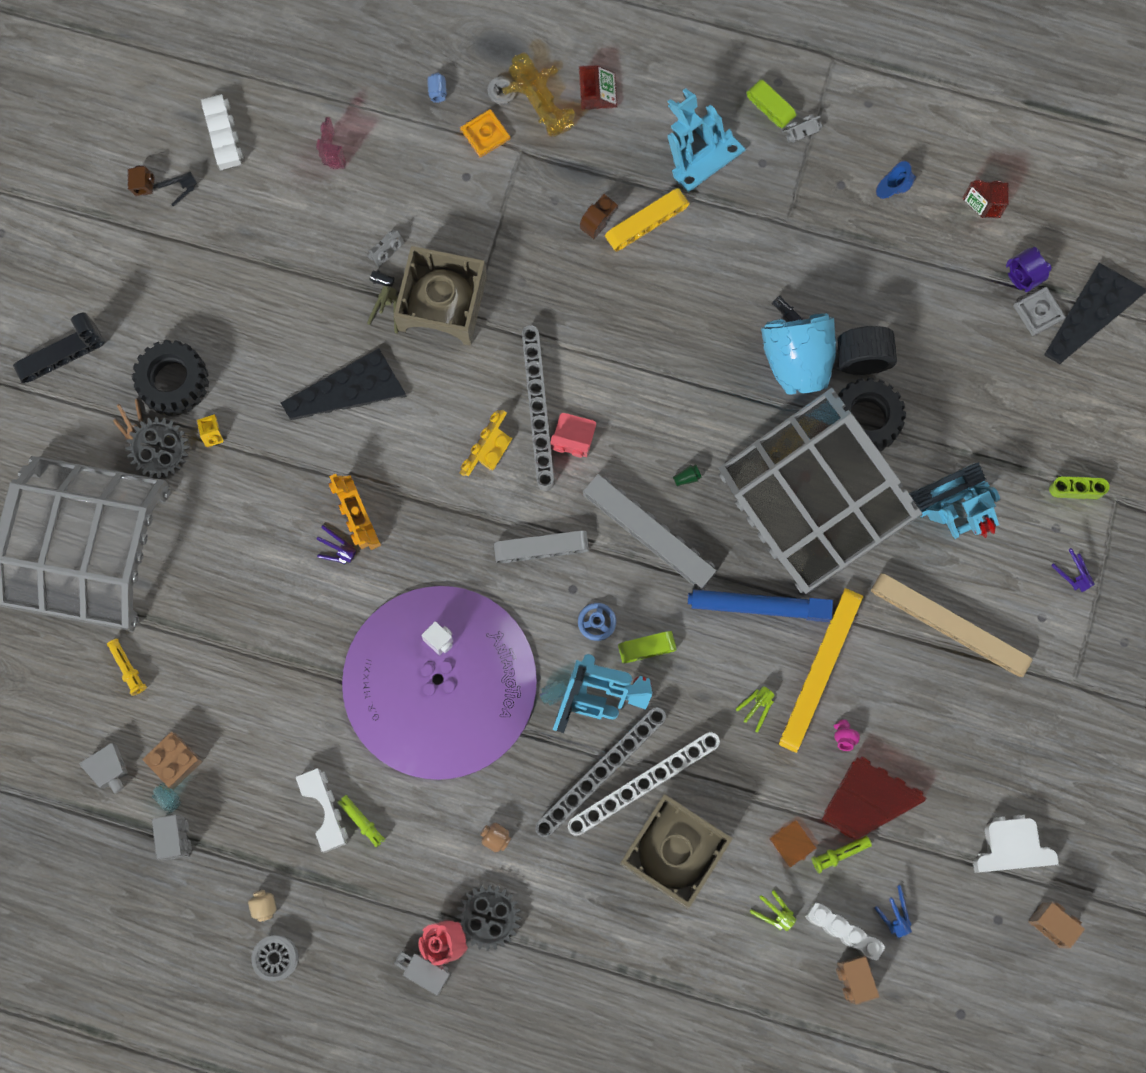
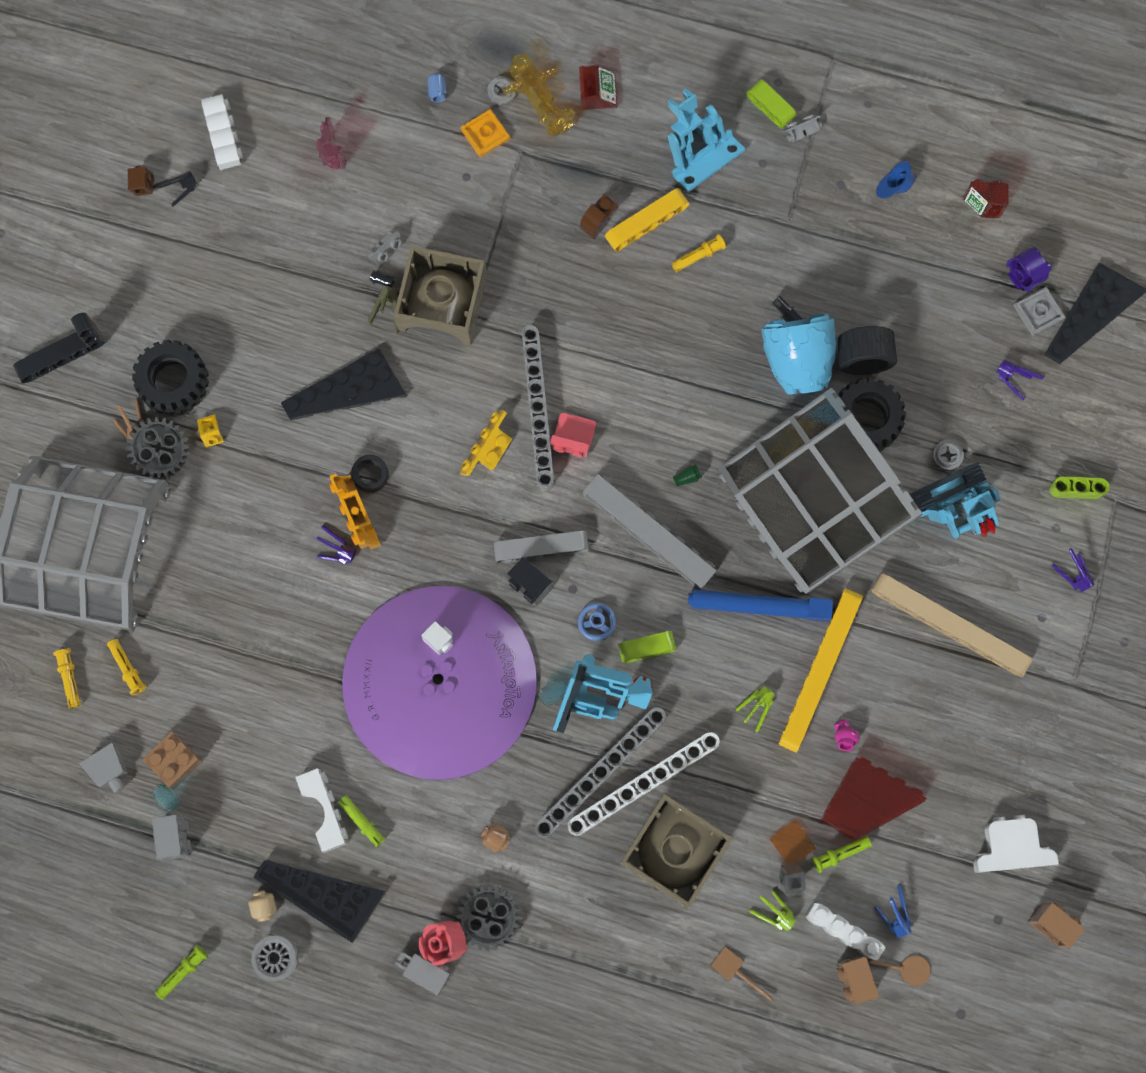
none -> yellow pin [53,648,81,709]
none -> lime pin [154,945,209,1000]
none -> black wing [253,860,386,943]
none -> black tyre [352,455,389,492]
none -> black brick [507,556,553,606]
none -> yellow pin [671,234,726,273]
none -> medium nougat piece [711,947,773,1001]
none -> flat silver brick [779,862,806,894]
none -> medium nougat piece [867,956,931,986]
none -> light grey gear [933,440,964,471]
none -> dark purple plant [996,359,1044,400]

